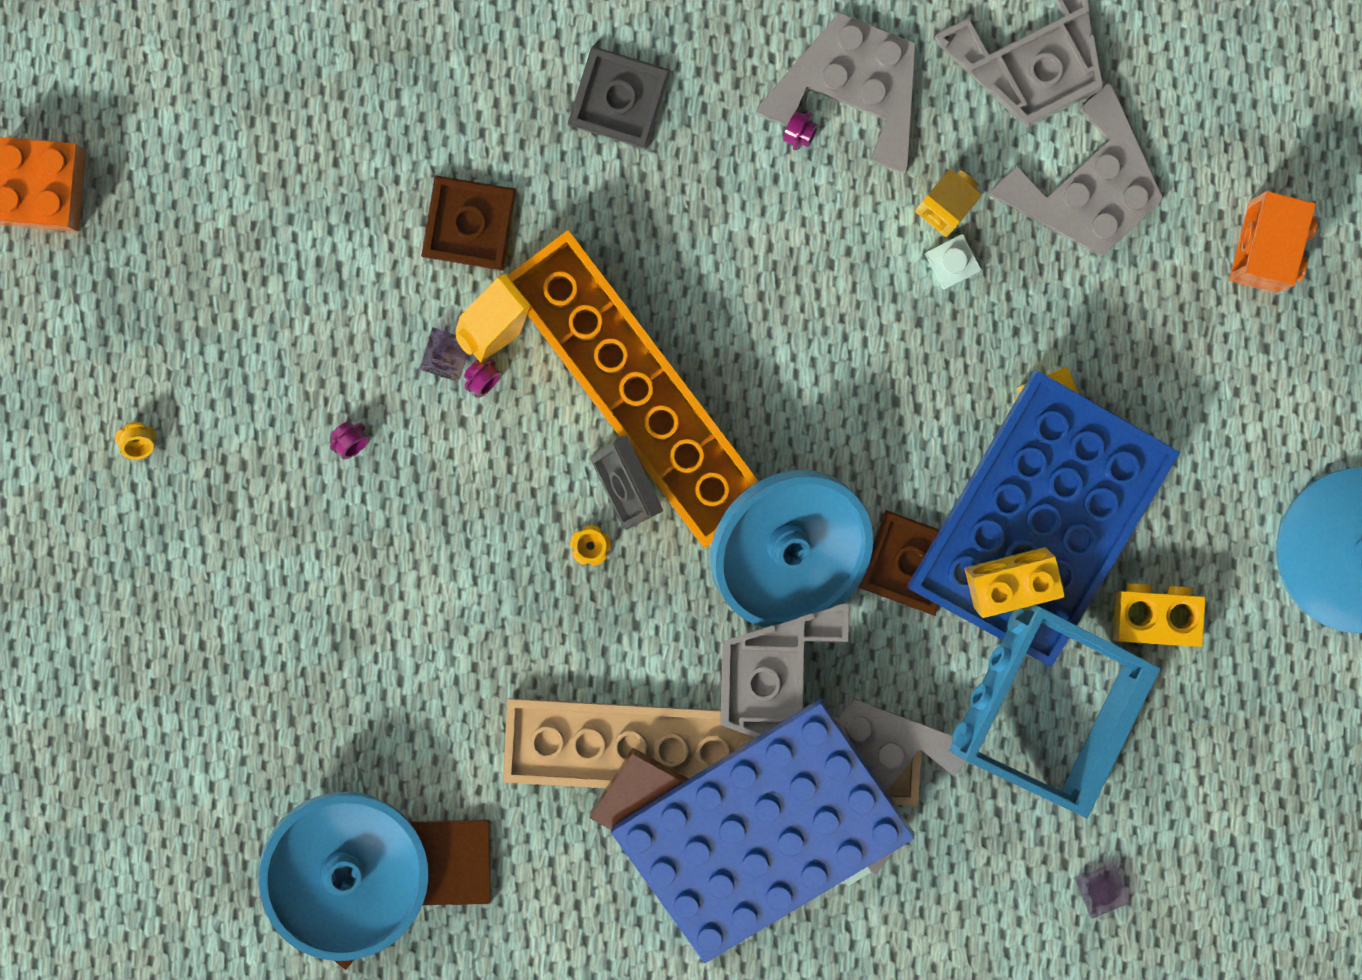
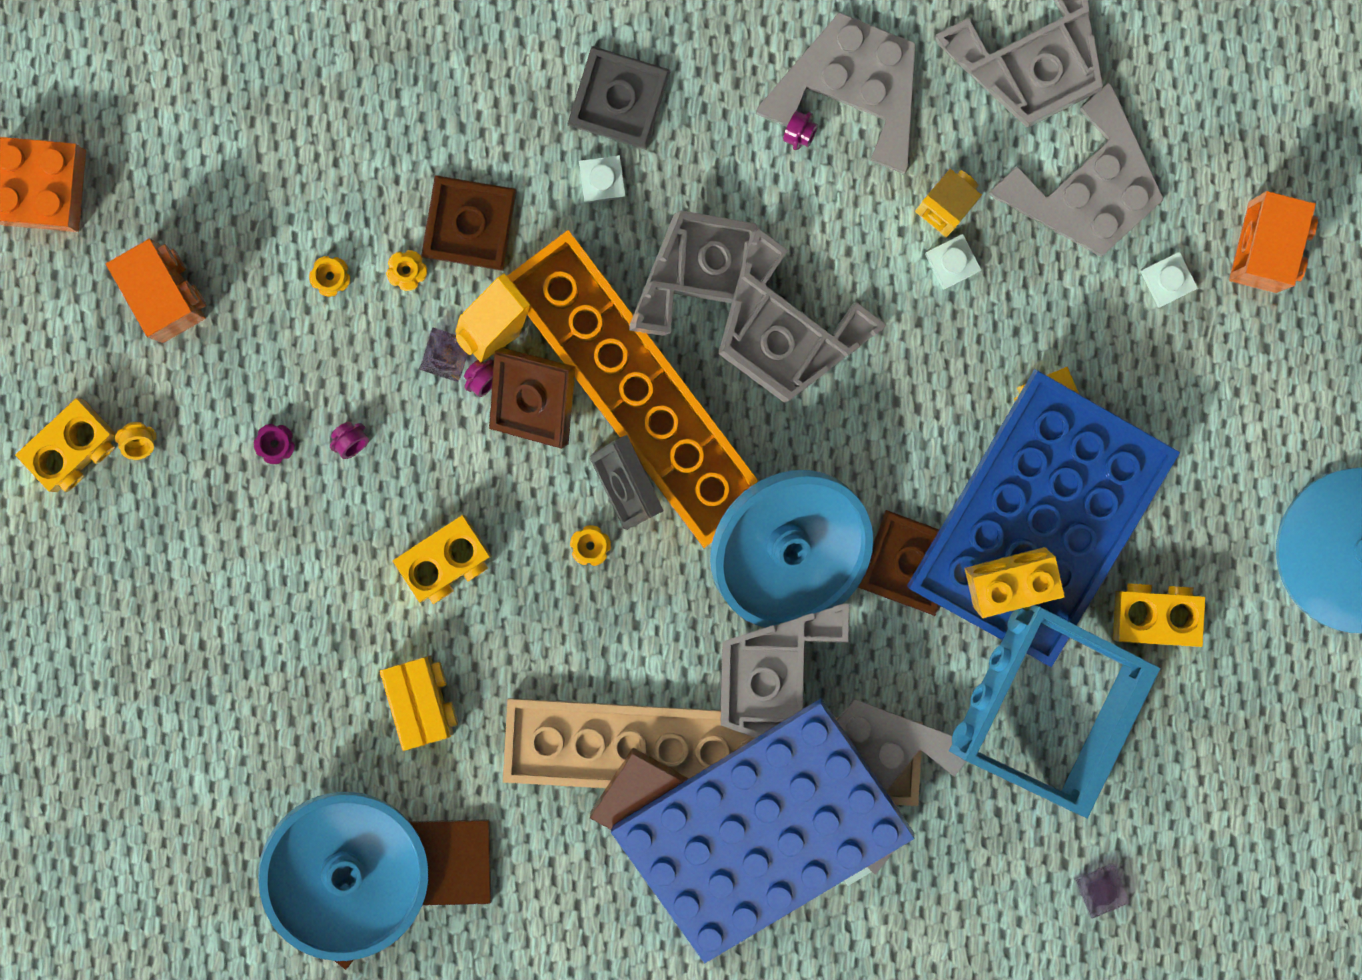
none -> yellow brick [15,398,116,492]
none -> orange brick [105,238,207,343]
none -> magenta plate [254,424,295,464]
none -> yellow plate [309,256,350,297]
none -> yellow brick [380,655,458,751]
none -> yellow plate [386,250,427,291]
none -> yellow brick [392,515,492,604]
none -> reddish brown tile [489,348,575,449]
none -> light aqua plate [579,155,626,203]
none -> light grey wing [629,210,757,336]
none -> light grey wing [718,228,886,403]
none -> light aqua plate [1140,252,1198,308]

